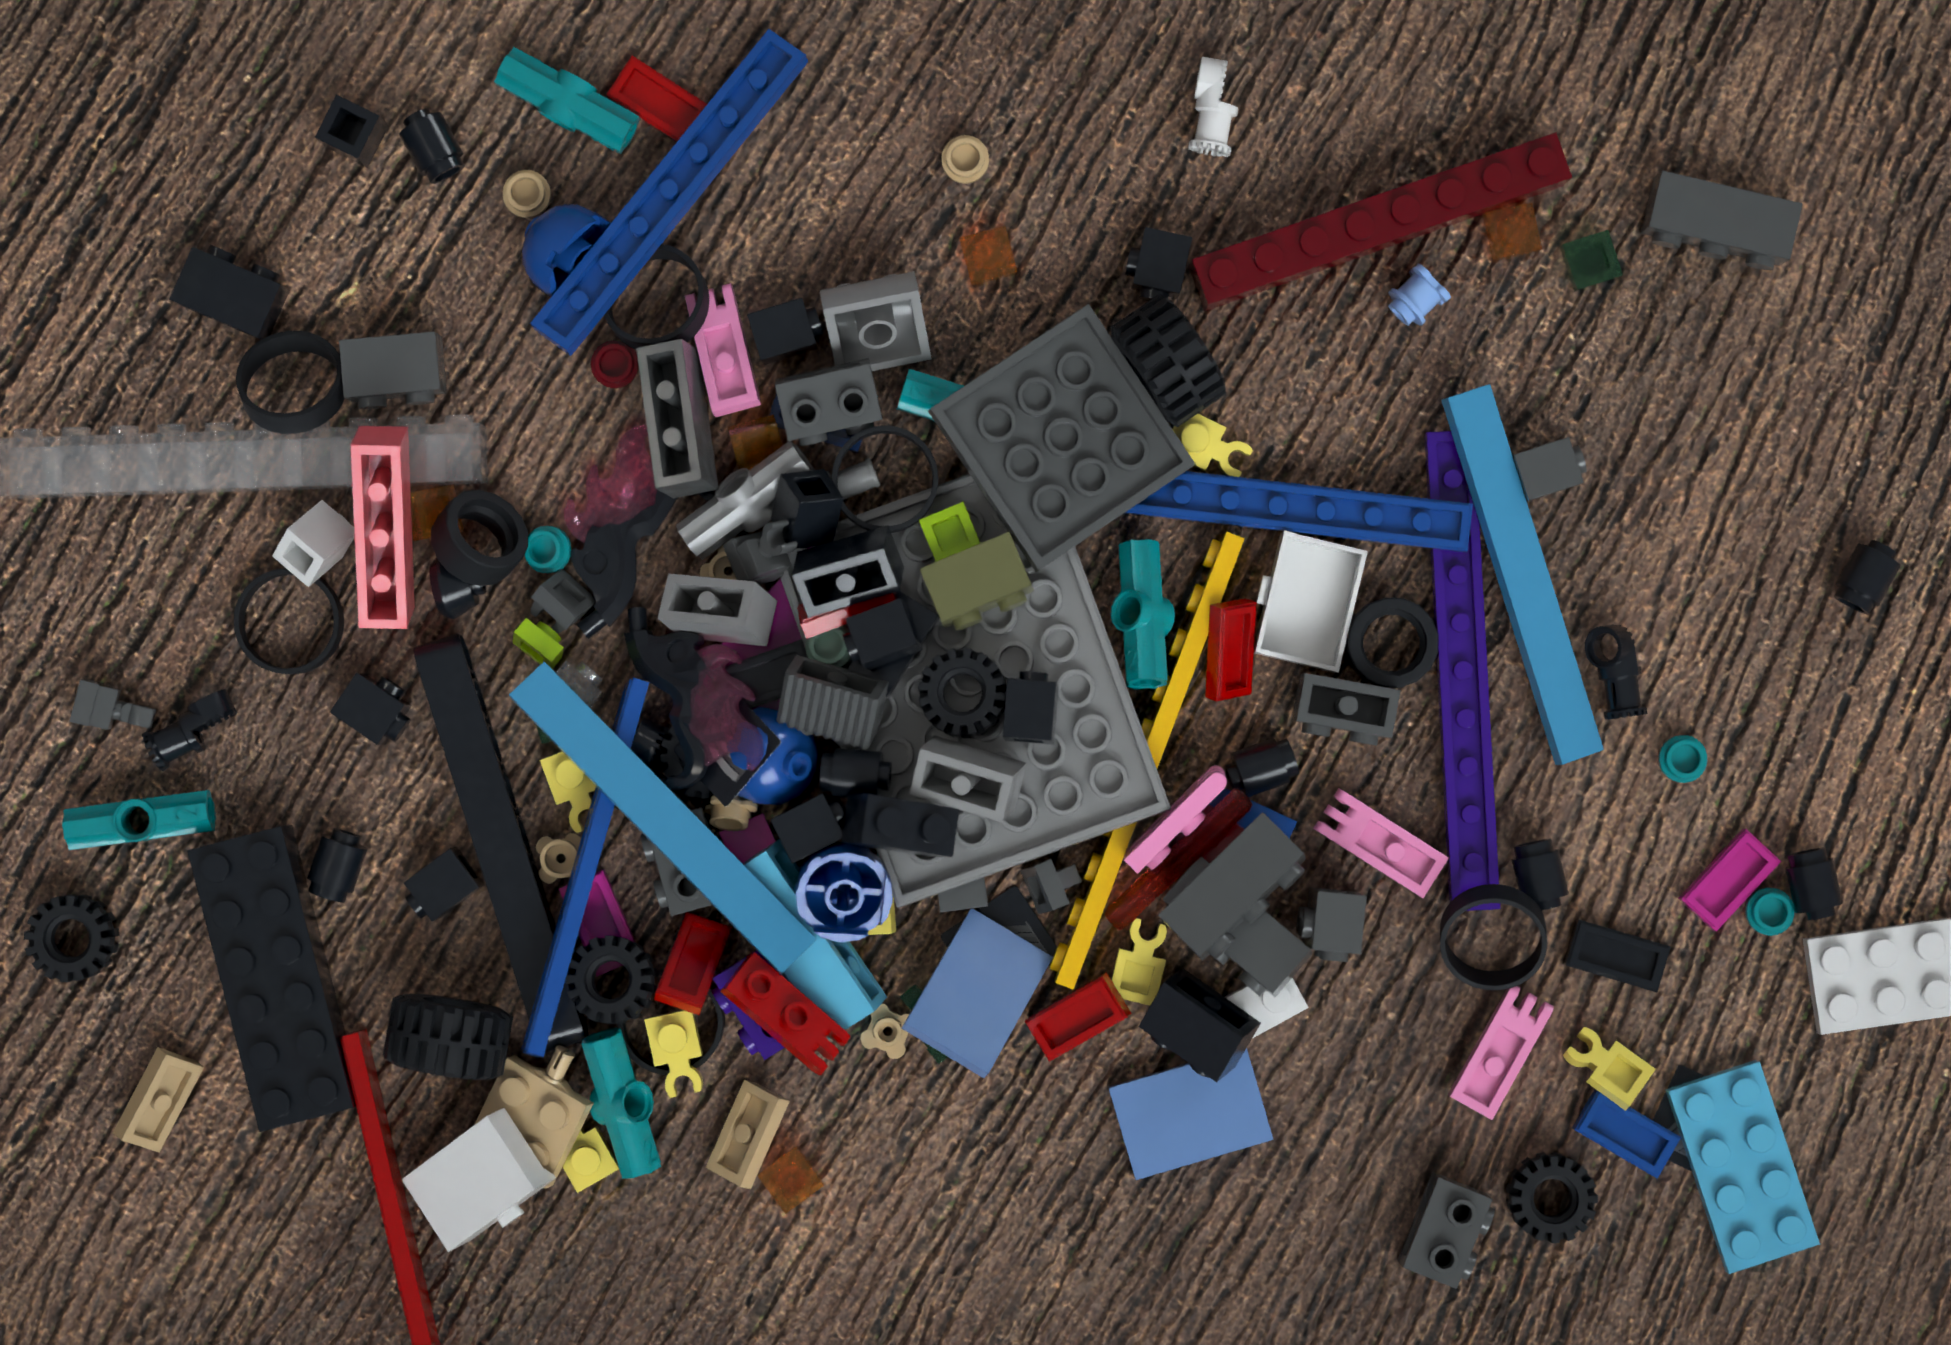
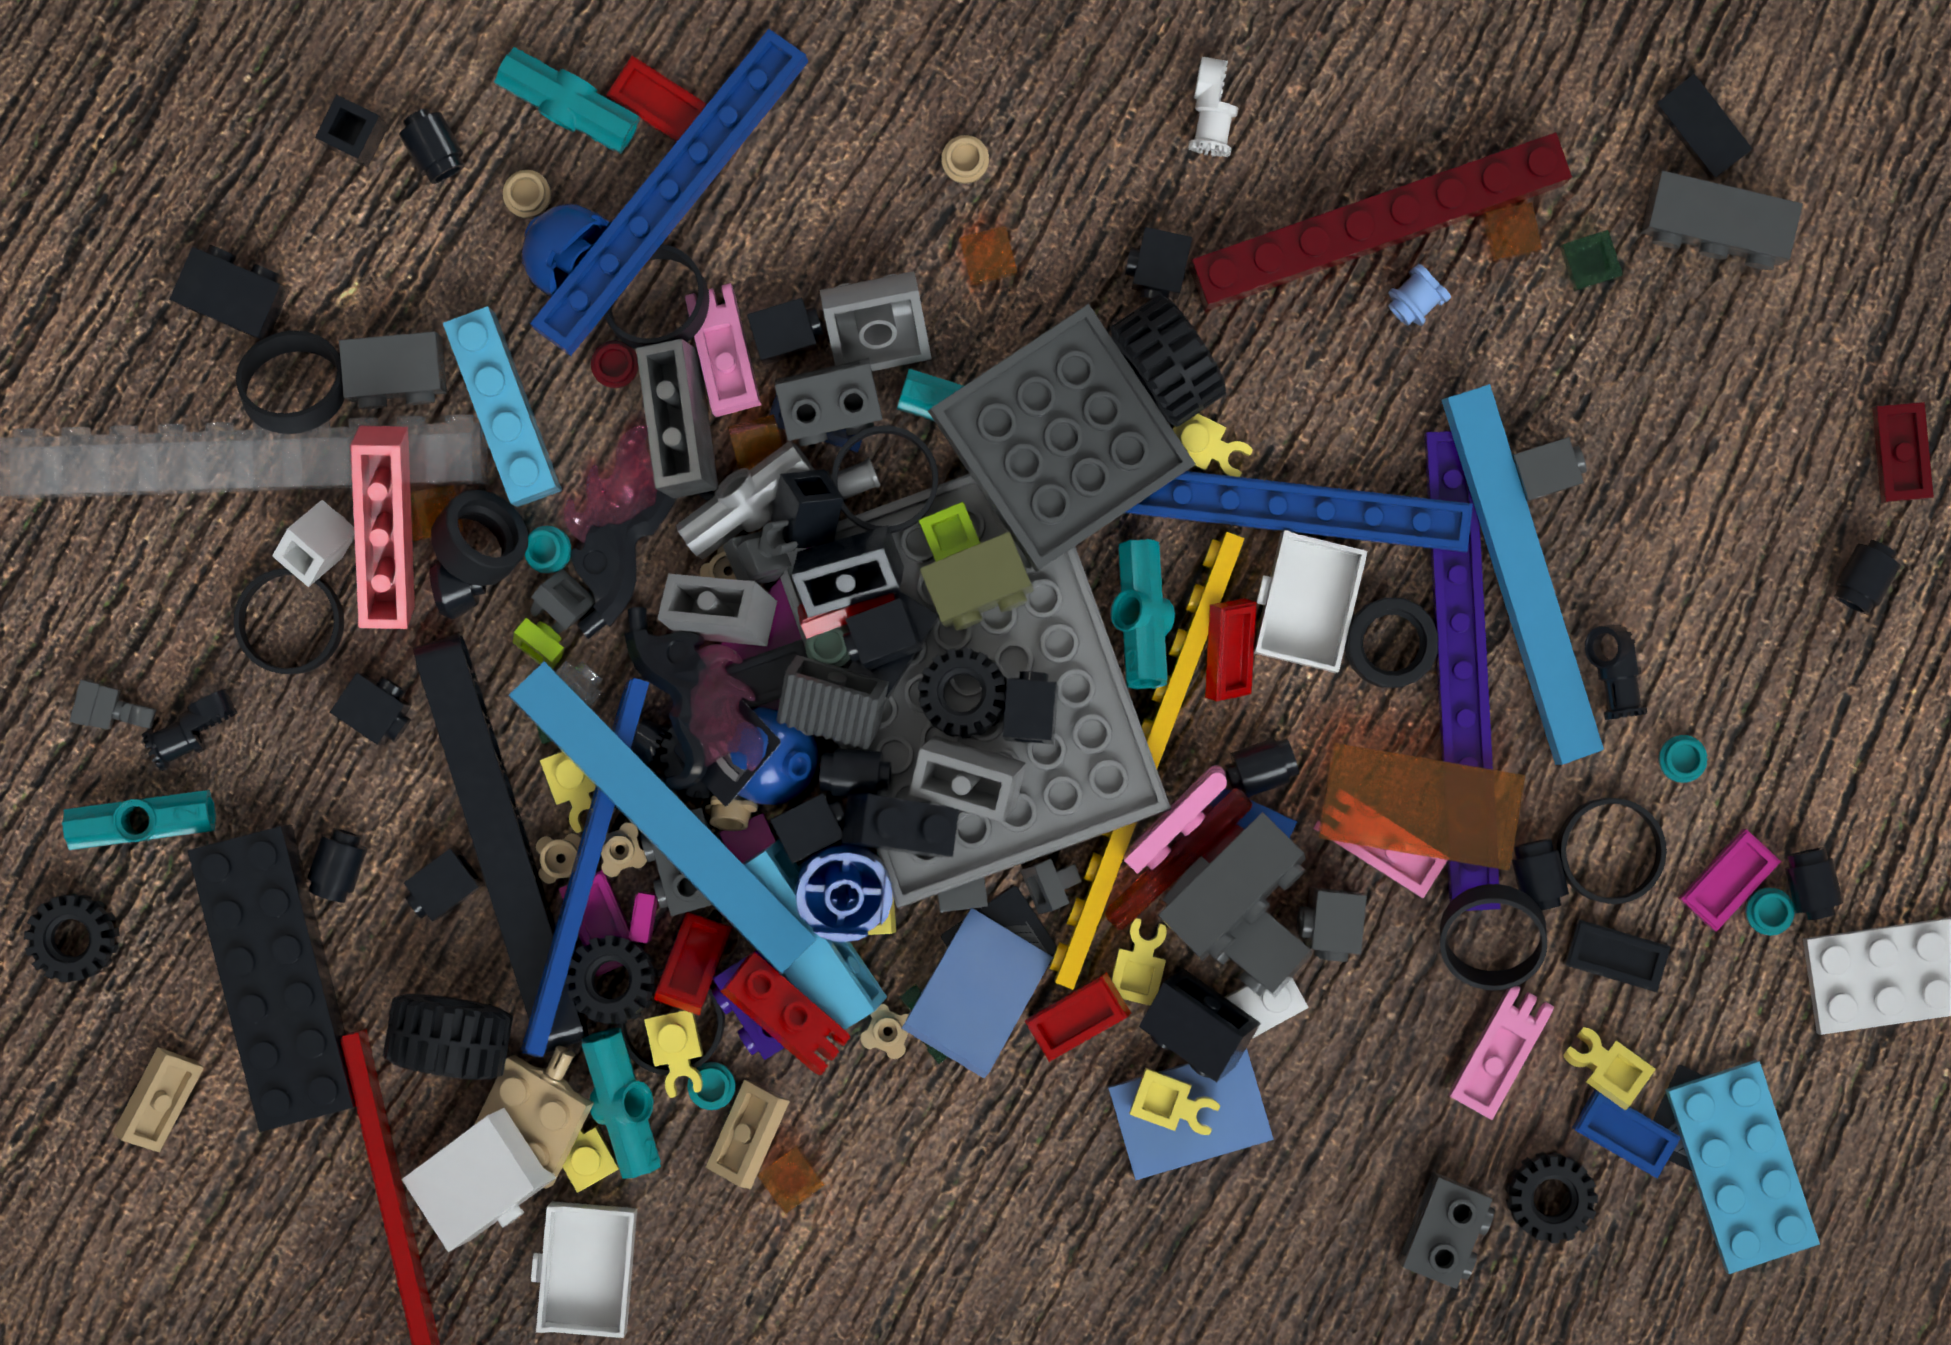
dark grey brick [1291,673,1401,746] -> none
none -> medium azure brick [443,306,562,507]
none -> white container [531,1201,637,1338]
none -> tan plate [601,823,647,877]
none -> dark pink tile [629,891,658,943]
none -> teal plate [687,1062,736,1110]
none -> light yellow plate [1129,1067,1220,1135]
none -> clear orange tile [1317,743,1526,871]
none -> black tyre [1556,798,1667,904]
none -> black tile [1654,74,1753,180]
none -> dark red plate [1872,402,1934,503]

